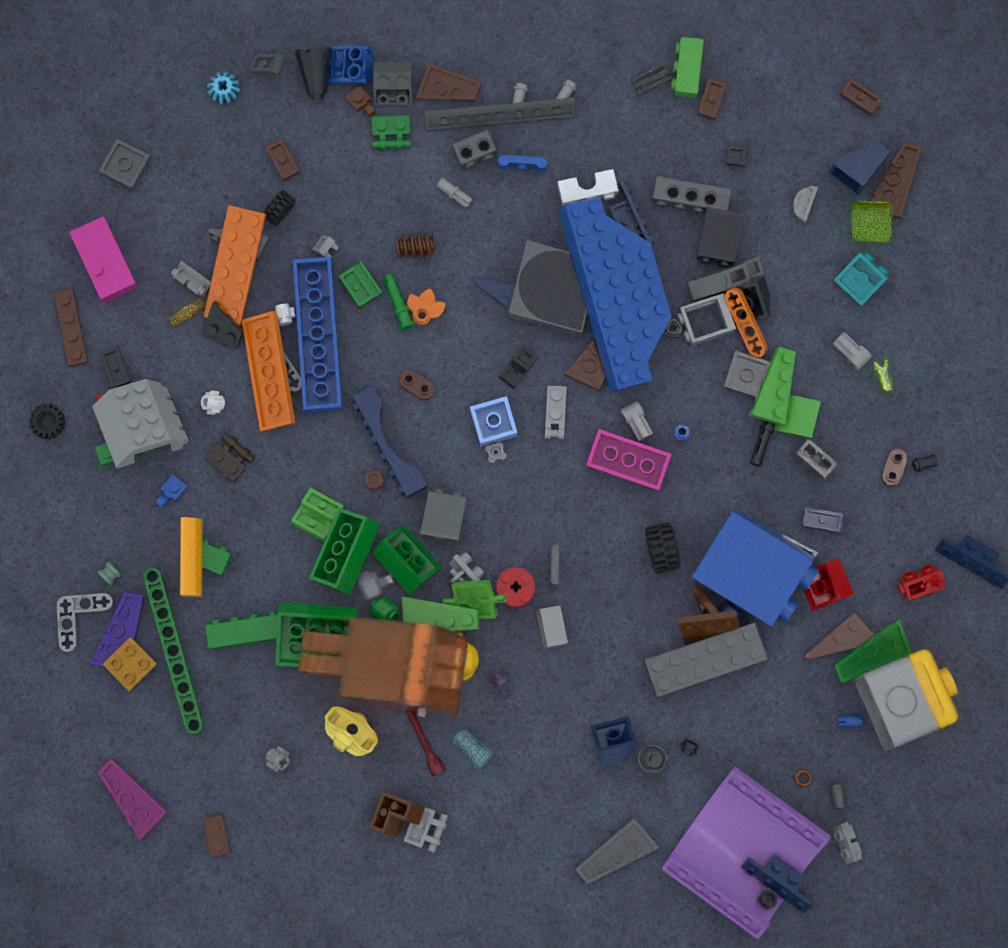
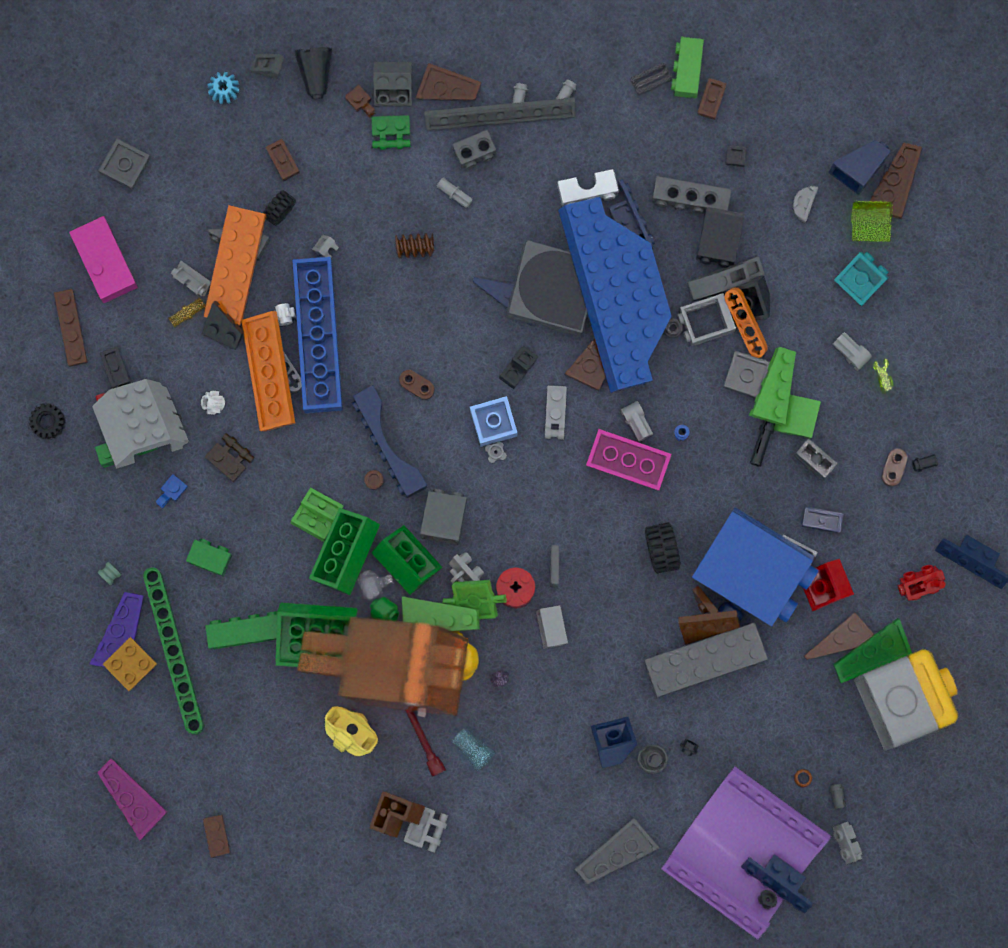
light grey beam [57,593,114,652] -> none
light orange brick [180,517,203,597] -> none
light grey gear [266,746,290,772] -> none
blue slope [328,45,374,84] -> none
green plate [338,262,382,308] -> none
green pin [383,274,416,331] -> none
orange plate [407,289,445,325] -> none
blue plate [498,155,547,173] -> none
blue pin [838,713,862,729] -> none
reddish brown plate [840,78,882,115] -> none

